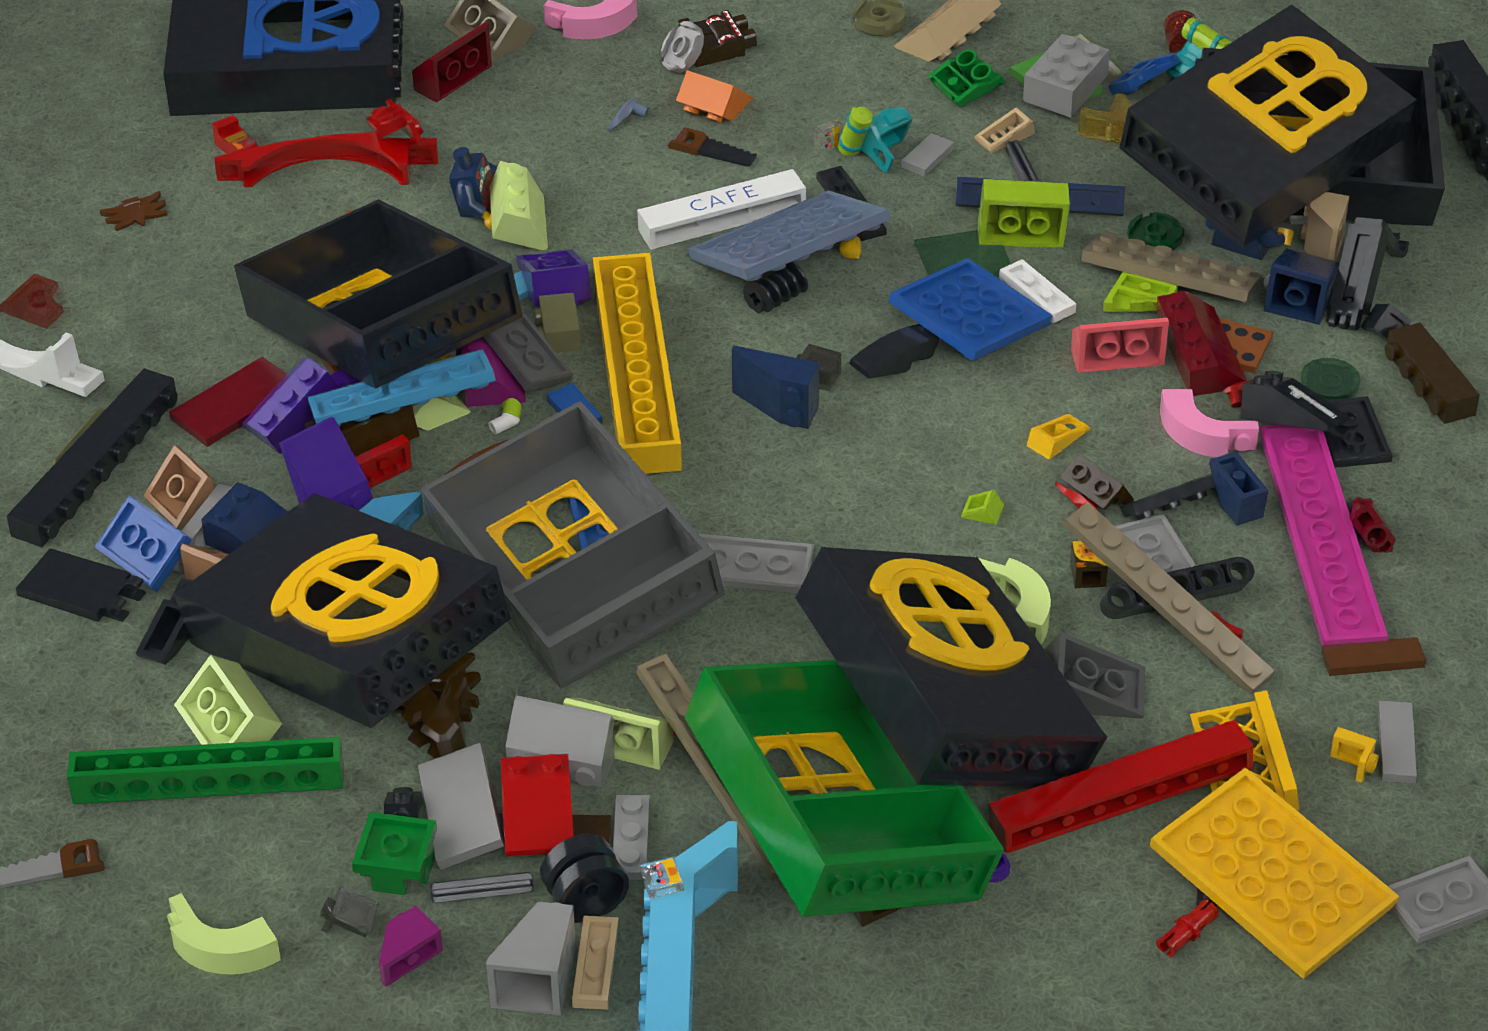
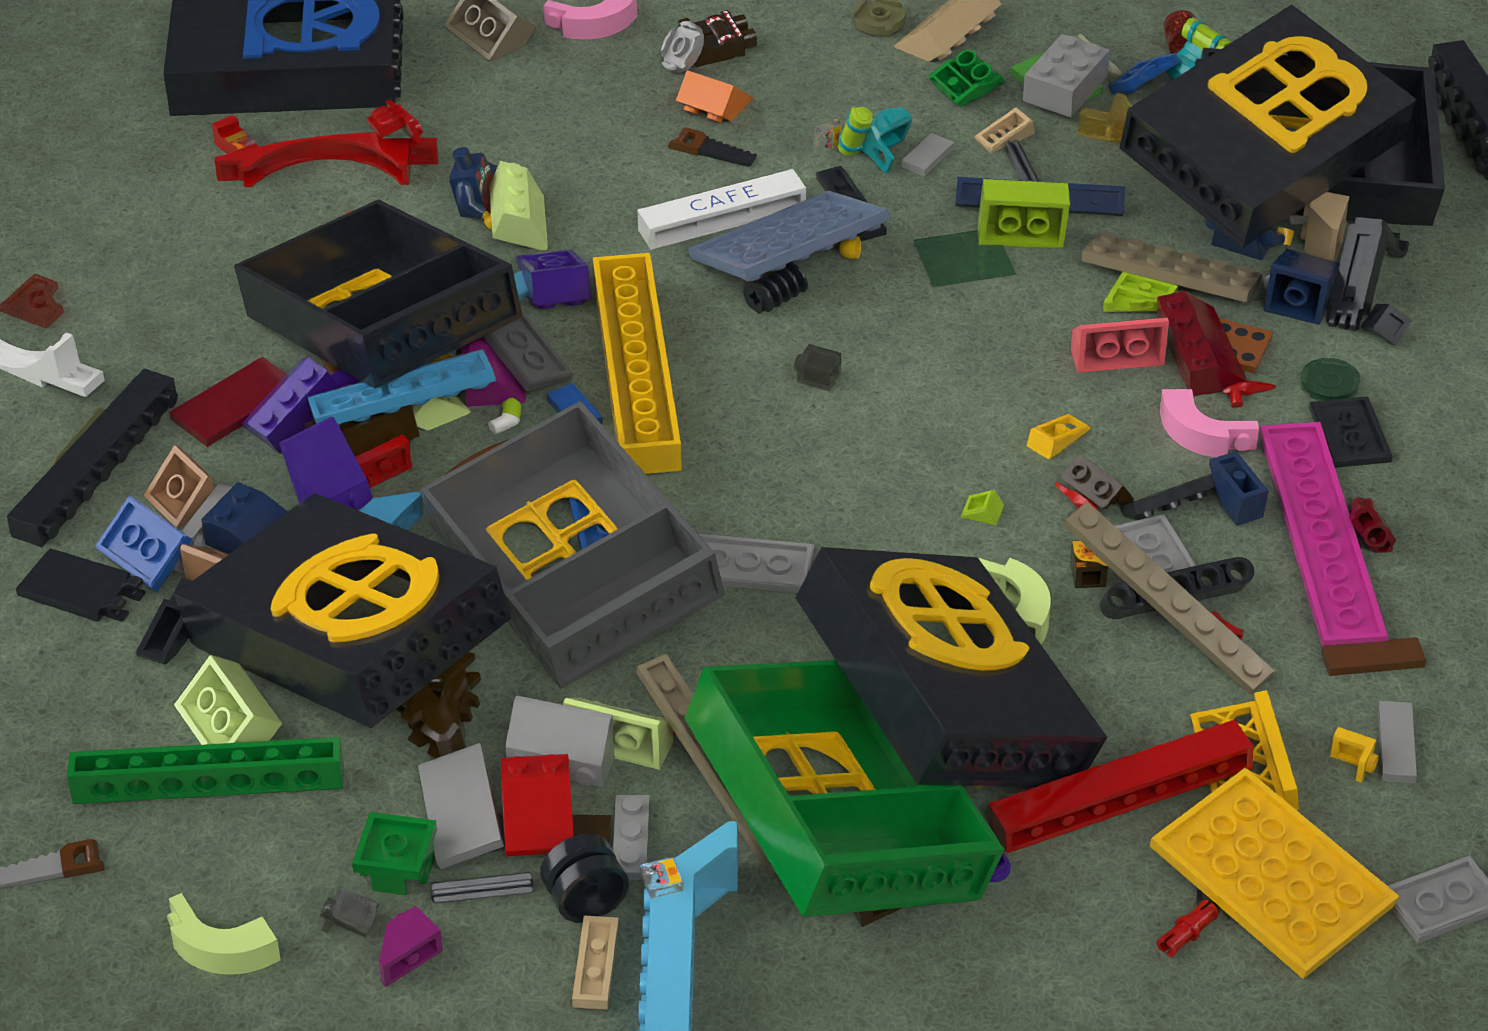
reddish brown piece [100,191,168,231] -> none
black bracket [384,787,422,818] -> none
dark red slope [412,22,492,103] -> none
light grey slope [486,902,576,1015] -> none
olive brick [534,293,581,353] -> none
sand blue bar [607,98,648,131] -> none
dark blue slope [732,345,819,429] -> none
black slope [849,324,939,378] -> none
blue plate [889,258,1052,361] -> none
white plate [999,259,1076,323] -> none
dark grey slope [1044,631,1145,719] -> none
dark green tile [1127,212,1184,250] -> none
black slope [1241,371,1348,431] -> none
dark brown brick [1385,322,1480,424] -> none

